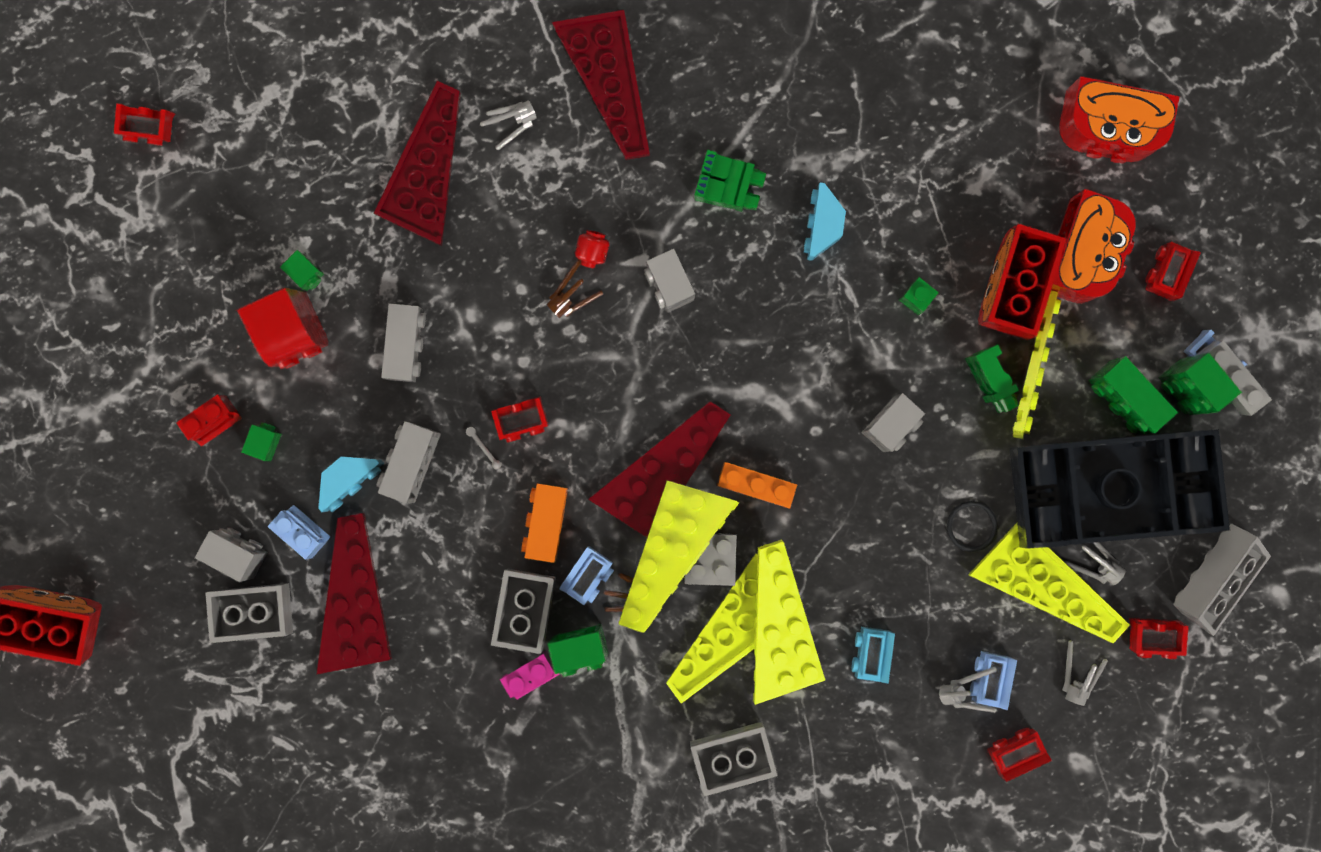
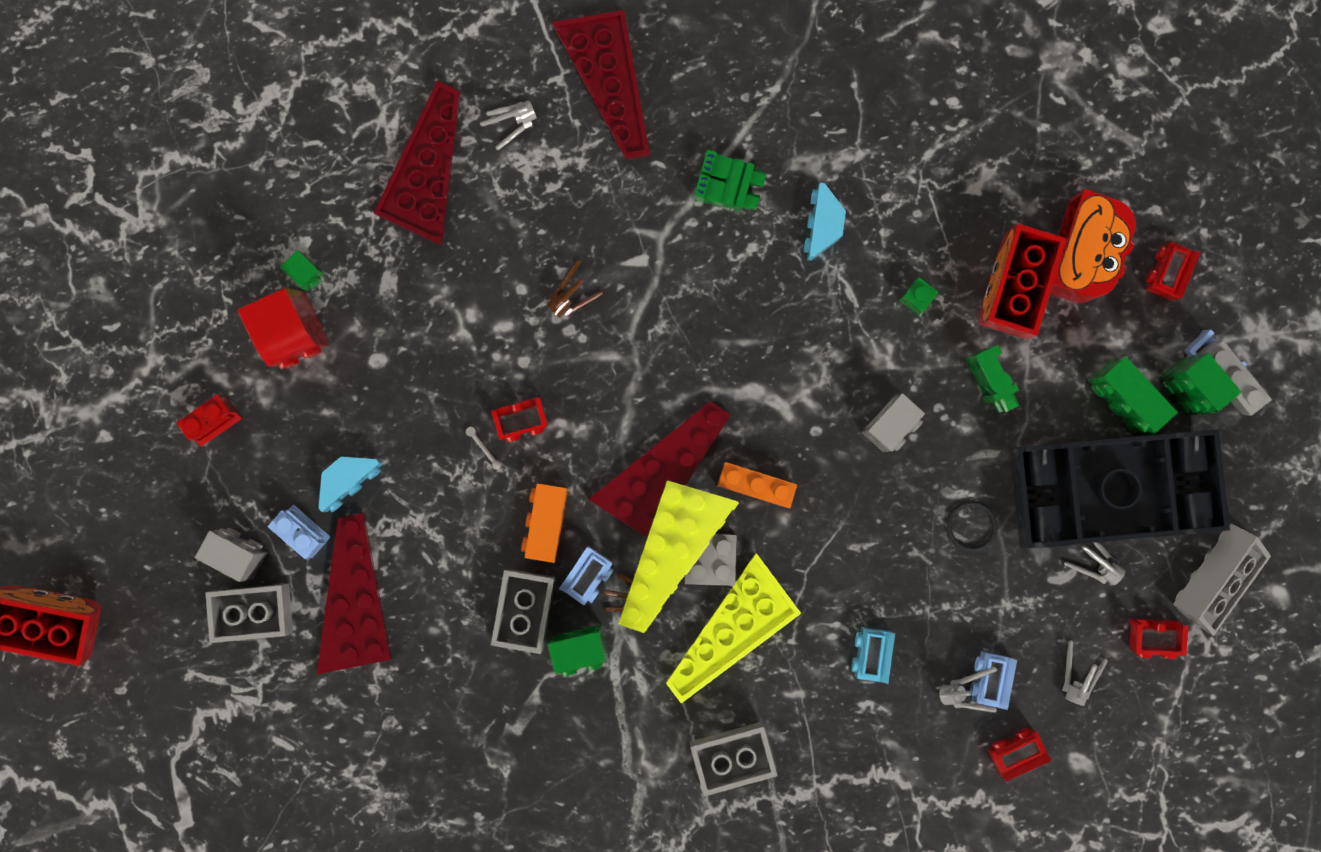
red window [114,103,175,146] -> none
green brick [241,422,282,462] -> none
light grey brick [377,421,441,504] -> none
light grey brick [381,304,426,382] -> none
dark pink window [500,651,560,700] -> none
red head [575,230,609,268] -> none
light grey brick [644,249,695,313] -> none
neon yellow wing [753,540,825,705] -> none
neon yellow wing [968,523,1130,643] -> none
neon yellow wing [1013,291,1061,439] -> none
brick [1059,76,1180,163] -> none

